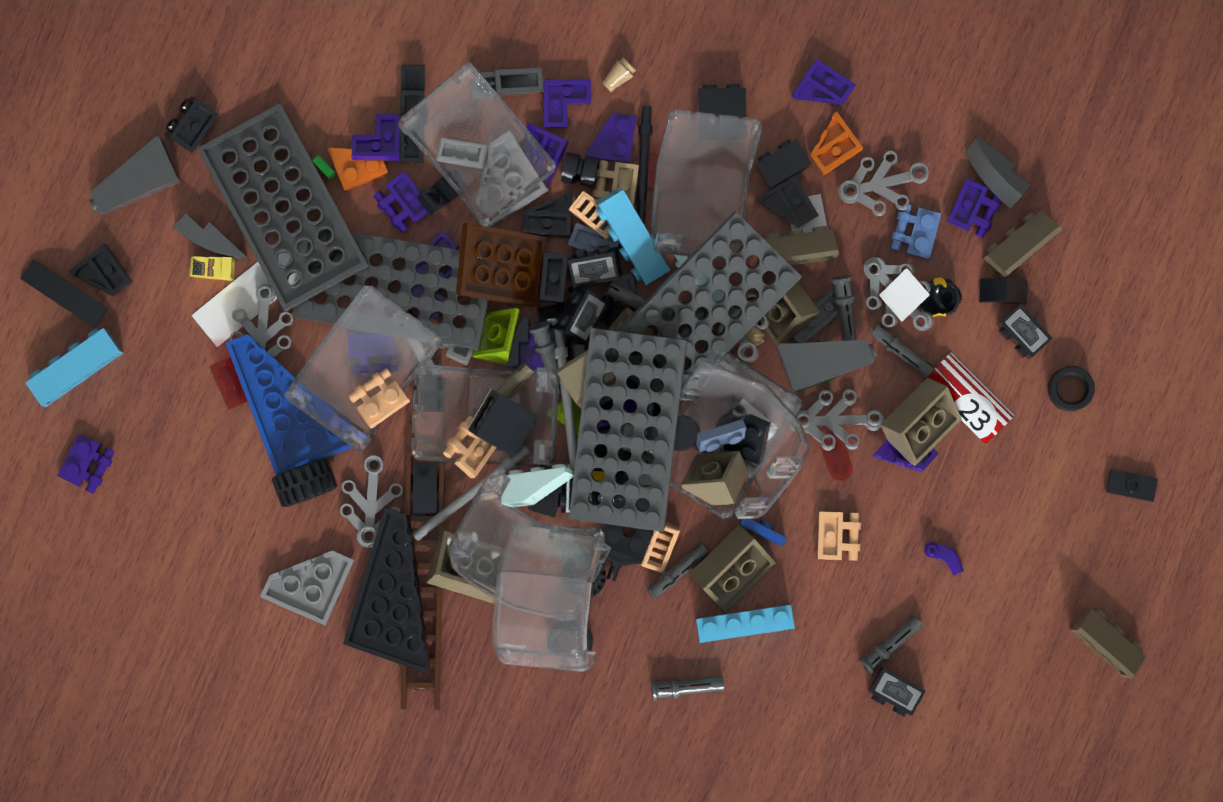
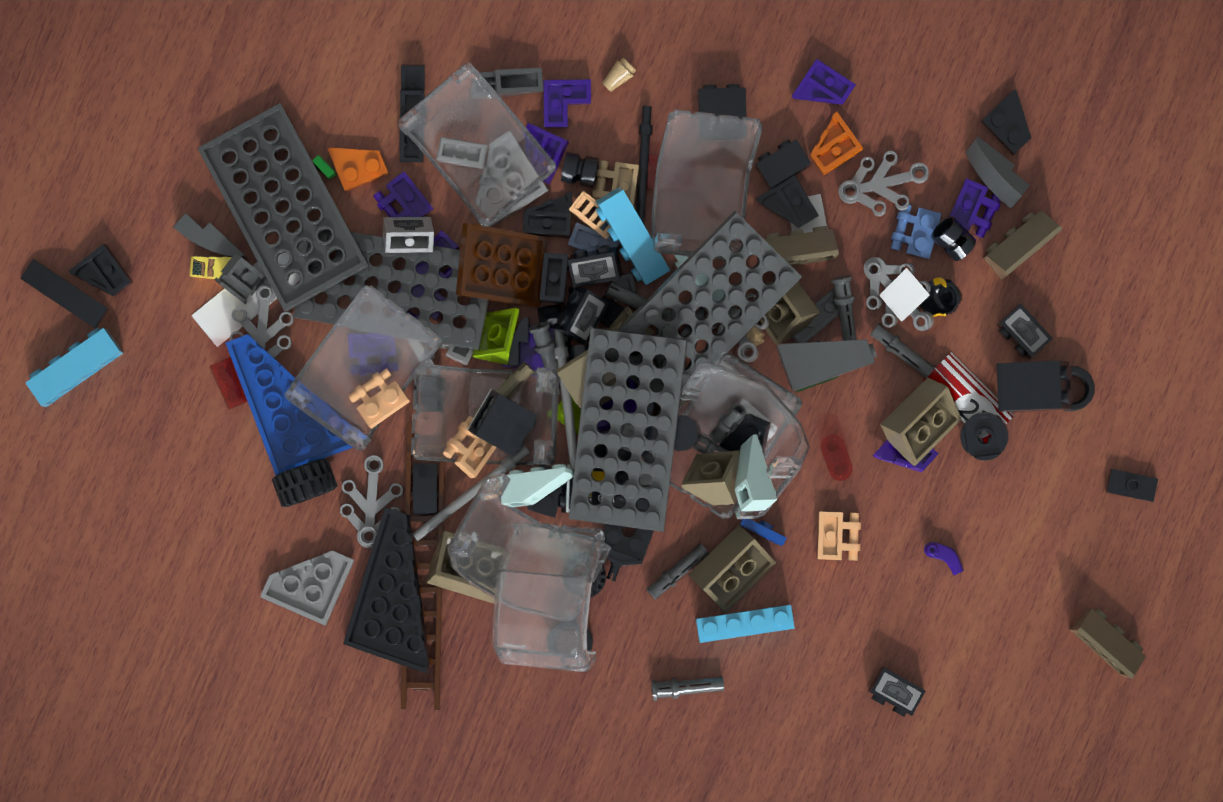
dark purple plate [57,434,115,494] -> none
dark grey slope [89,136,181,216] -> none
black bracket [165,96,219,153] -> none
dark purple plate [352,114,400,161] -> none
black slope [416,169,469,215] -> none
dark purple wing [585,113,636,164] -> none
light nougat slope [641,521,680,573] -> none
sand blue plate [696,419,746,453] -> none
light grey plant [791,389,884,451] -> none
dark grey pin [858,615,923,675] -> none
black slope [979,277,1028,305] -> none
none -> dark grey plate [214,253,266,304]
none -> light grey brick [382,217,434,253]
none -> light aqua slope [734,435,777,511]
none -> black wheel [931,216,976,261]
none -> black plate [960,412,1009,461]
none -> black wing [981,89,1031,155]
none -> black slope [996,361,1073,413]

